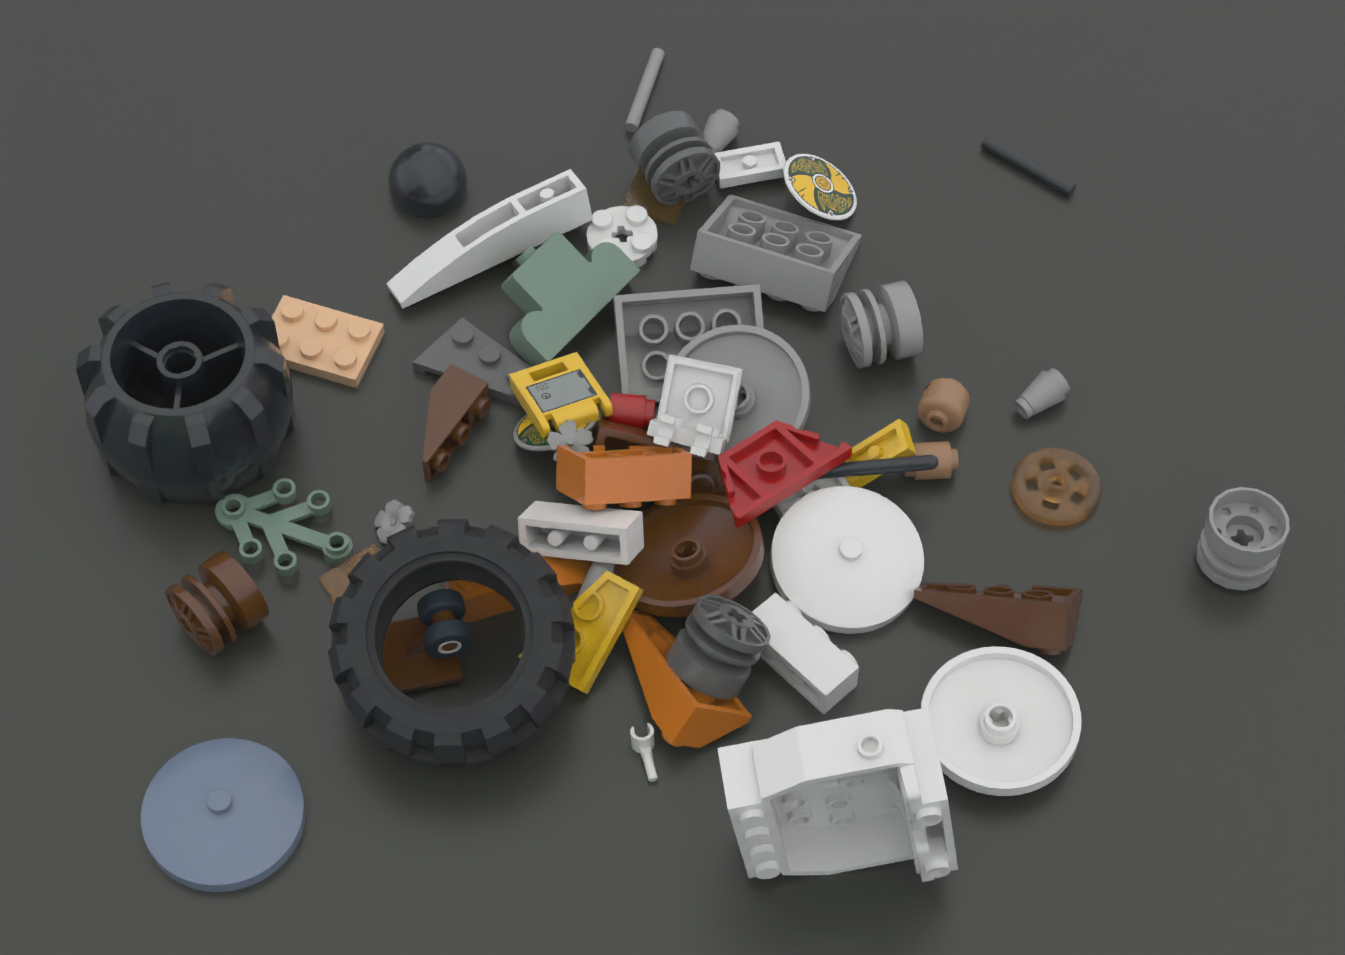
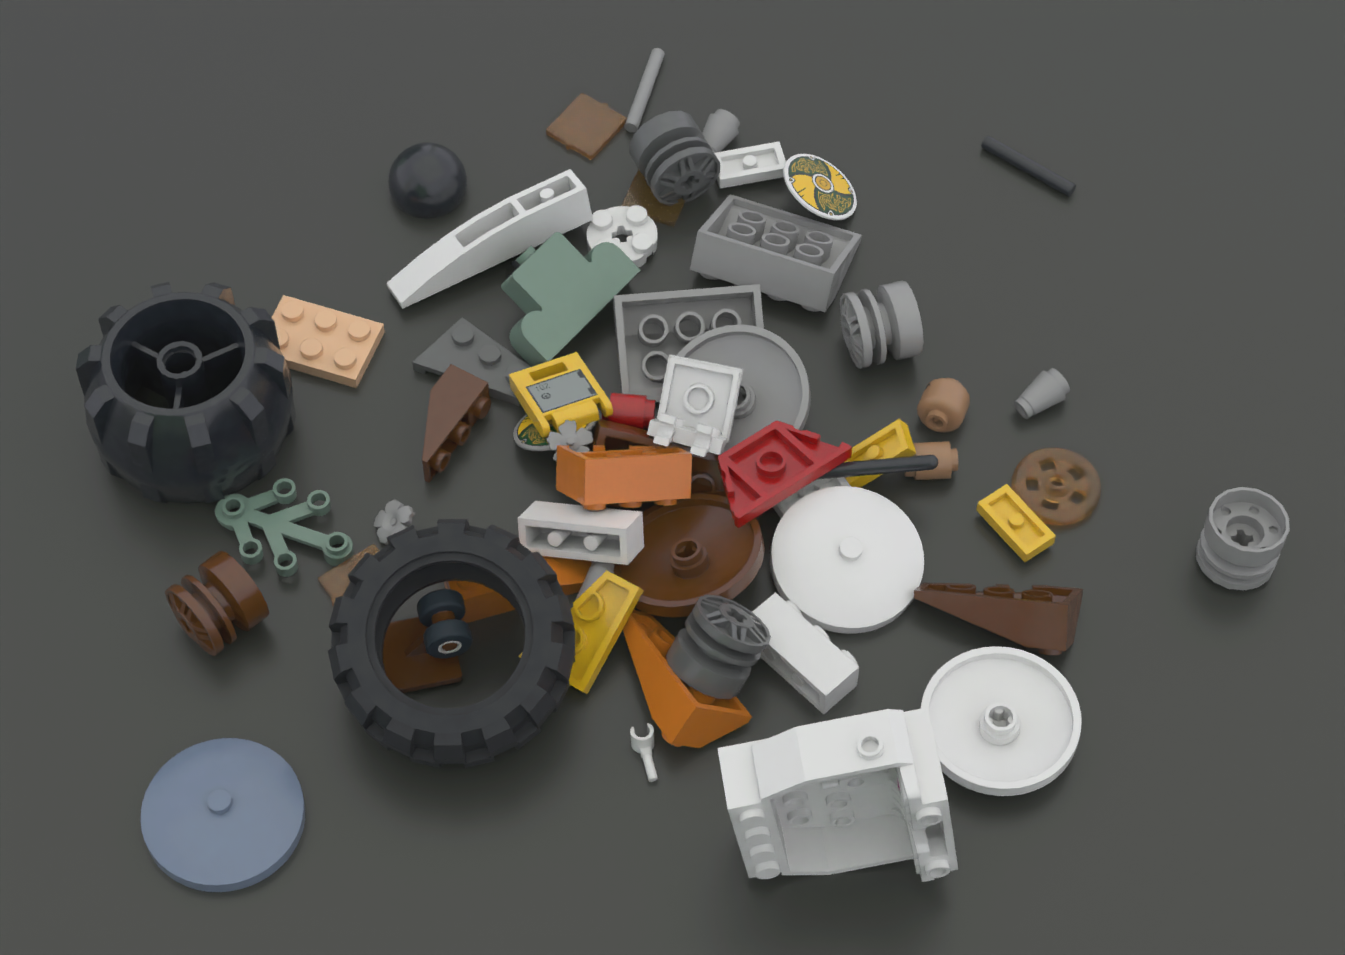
none -> clear orange piece [546,93,627,160]
none -> yellow plate [976,484,1056,562]

